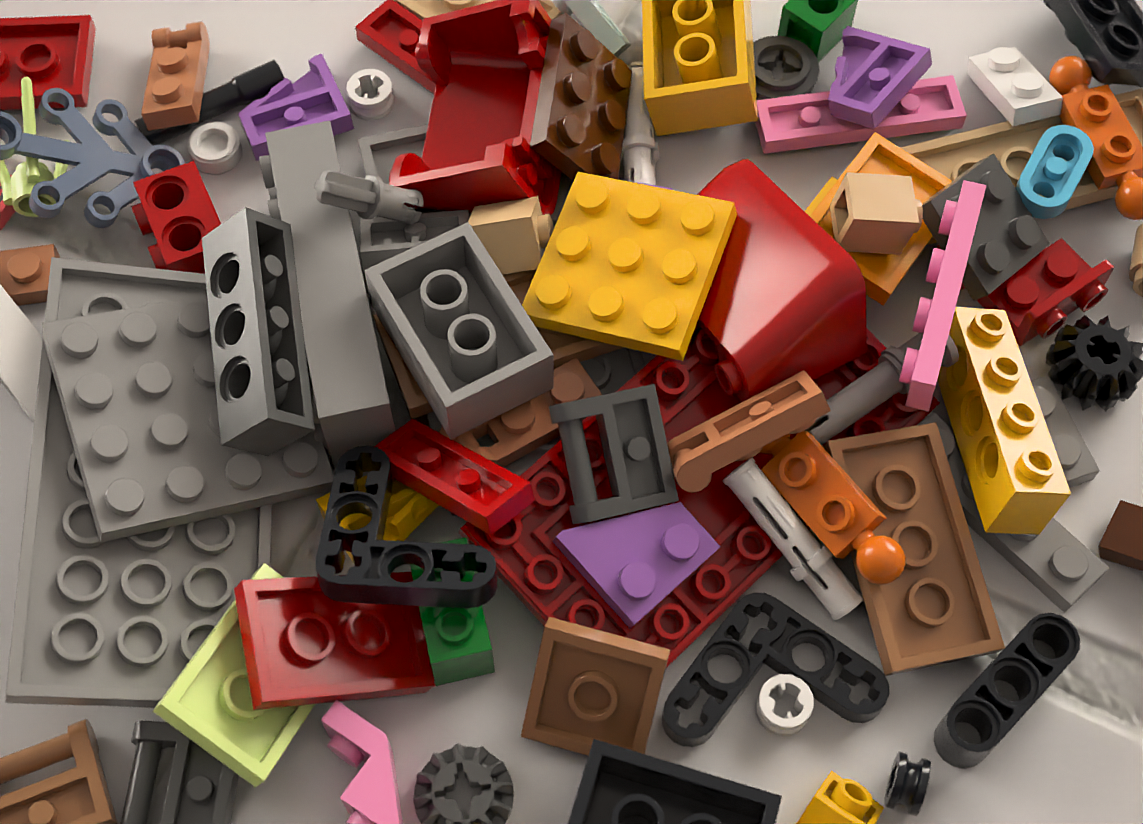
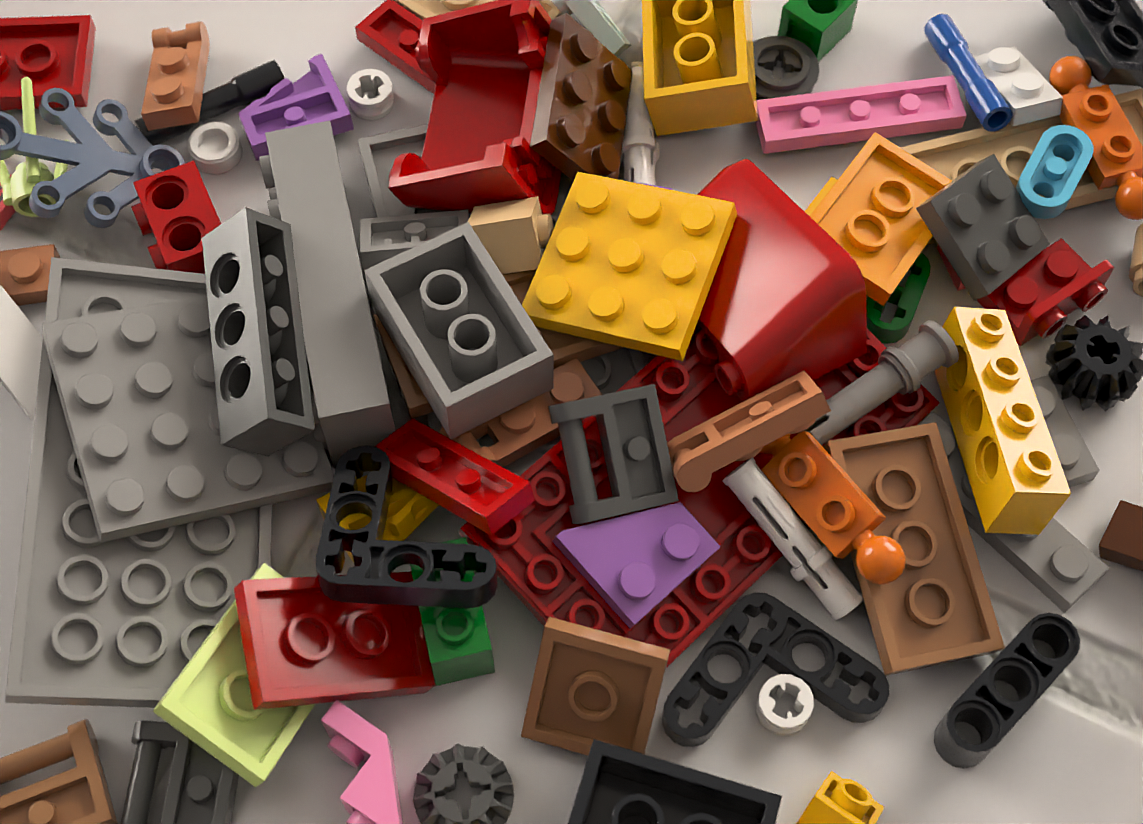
light grey axle [314,170,424,225] -> none
medium lavender wing [828,26,932,129] -> none
tan brick [830,172,923,255] -> none
black bush [884,751,931,816] -> none
bright pink plate [899,180,987,412] -> none
none -> green beam [866,253,931,344]
none -> blue piece [924,14,1012,132]

